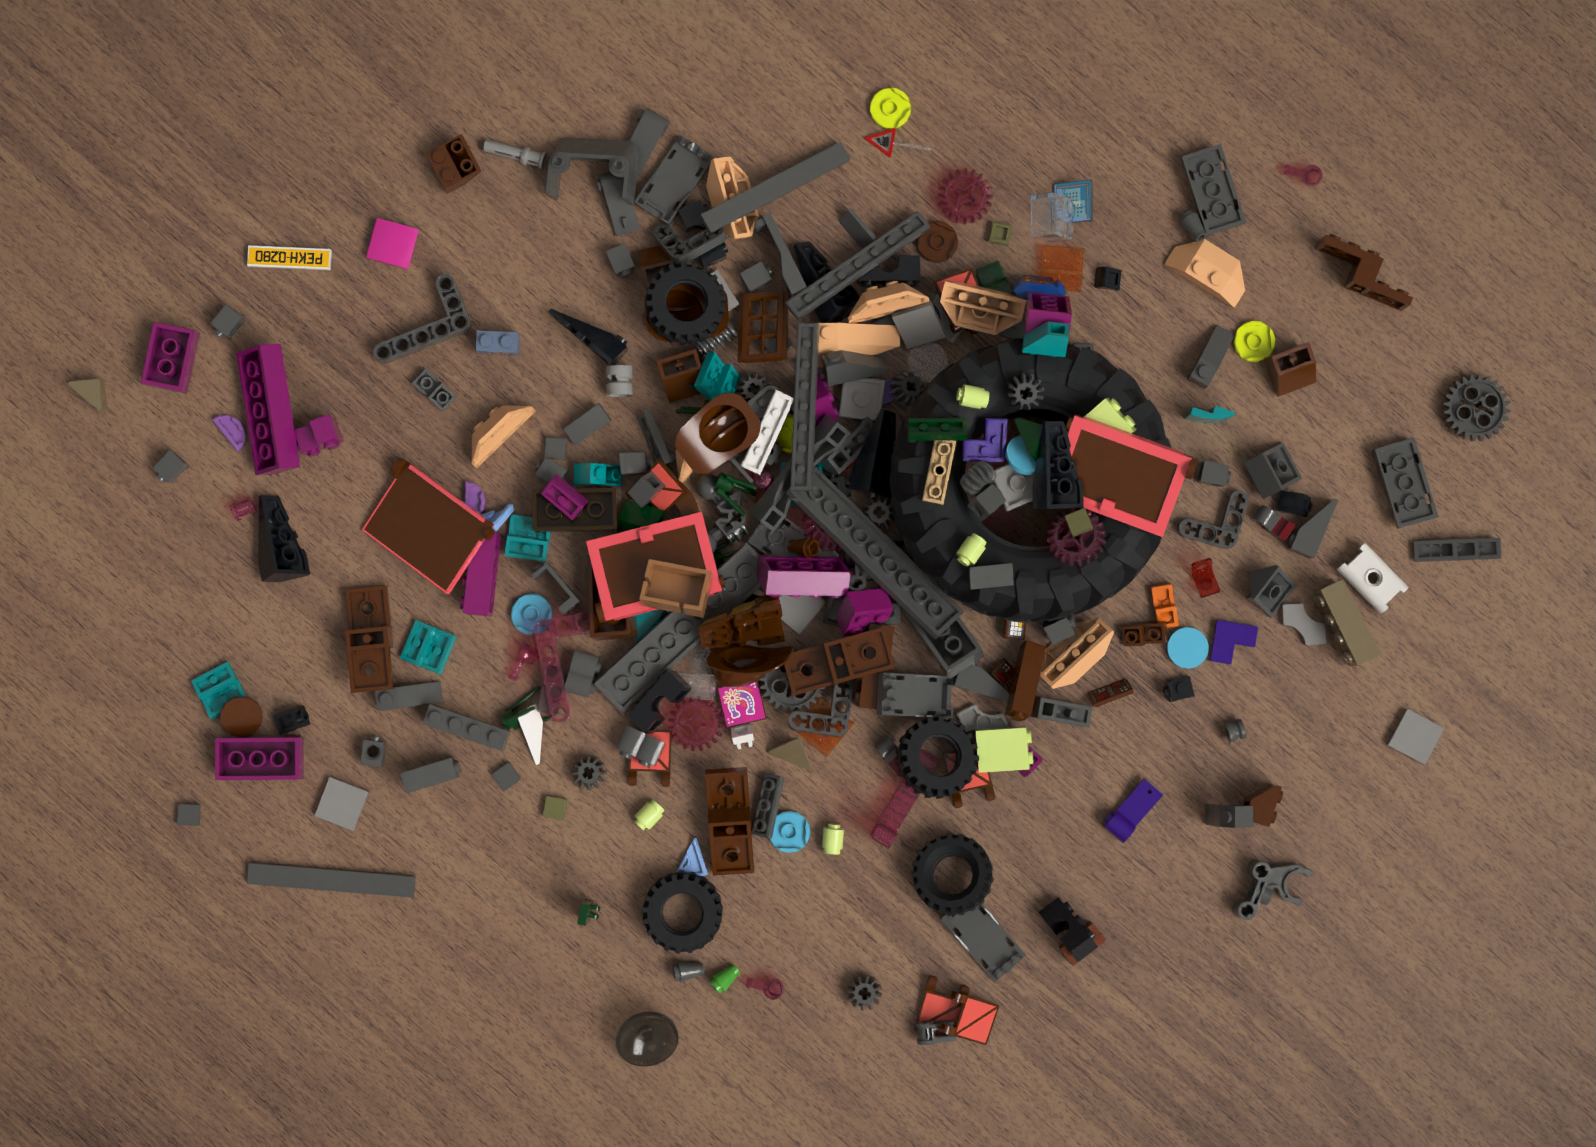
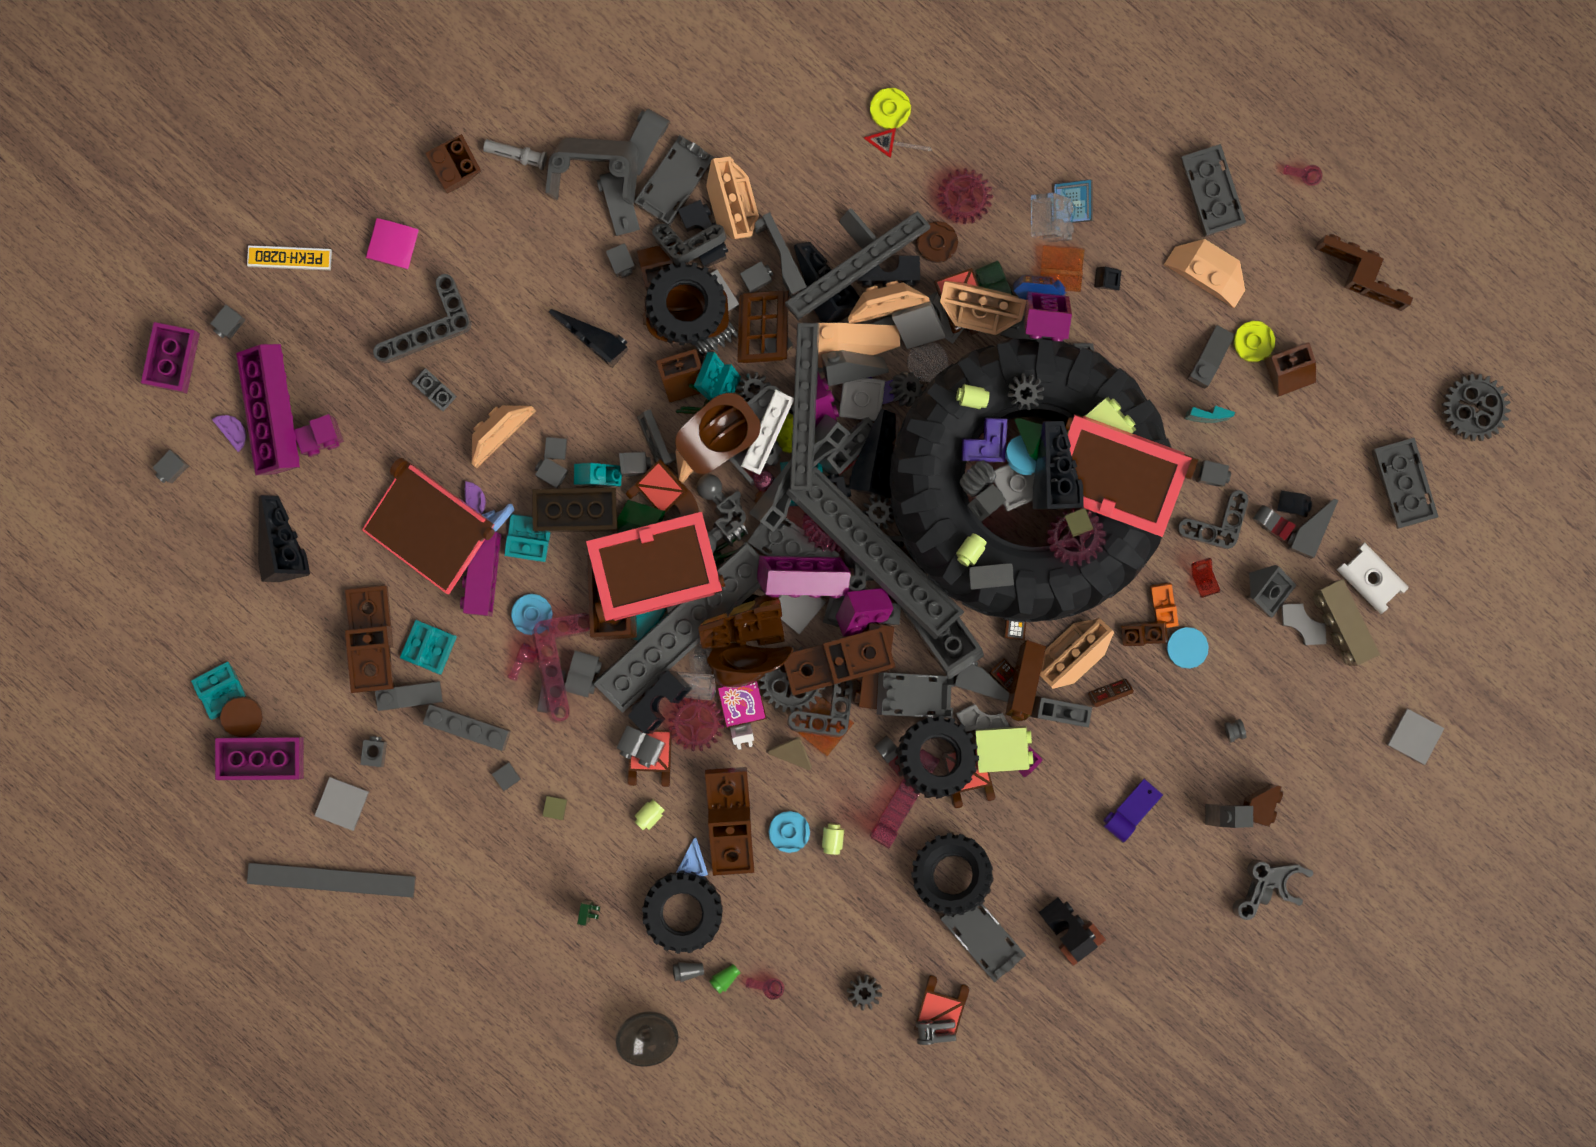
dark tan slope [67,379,107,413] -> none
dark grey tile [177,804,201,826] -> none
clear pink bush [230,496,257,521] -> none
black bracket [273,705,310,735] -> none
dark grey slope [400,757,461,793] -> none
sand blue brick [476,330,521,356] -> none
dark green plant [501,685,550,730] -> none
white sticker [516,704,543,765] -> none
dark grey panel [531,563,582,616] -> none
magenta slope [540,475,588,520] -> none
dark grey slope [564,403,611,446] -> none
dark grey gear [571,755,607,791] -> none
light grey wheel [606,365,633,397] -> none
dark grey brick [627,471,665,508] -> none
medium nougat piece [639,559,713,618] -> none
dark grey tile [700,142,851,234] -> none
dark green plant [713,472,757,516] -> none
dark grey tile [751,773,785,839] -> none
reddish brown cone [788,537,820,558] -> none
dark green hinge [908,418,967,443] -> none
tan tile [922,440,956,505] -> none
flag [938,991,999,1045] -> none
olive tile [988,221,1013,246] -> none
teal slope [1022,321,1069,357] -> none
dark grey brick [1043,616,1077,645] -> none
black bracket [1163,676,1195,702] -> none
dark grey cone [1180,210,1207,242] -> none
dark purple tile [1210,620,1258,664] -> none
dark grey slope [1244,443,1302,499] -> none
dark grey slope [1414,538,1502,562] -> none

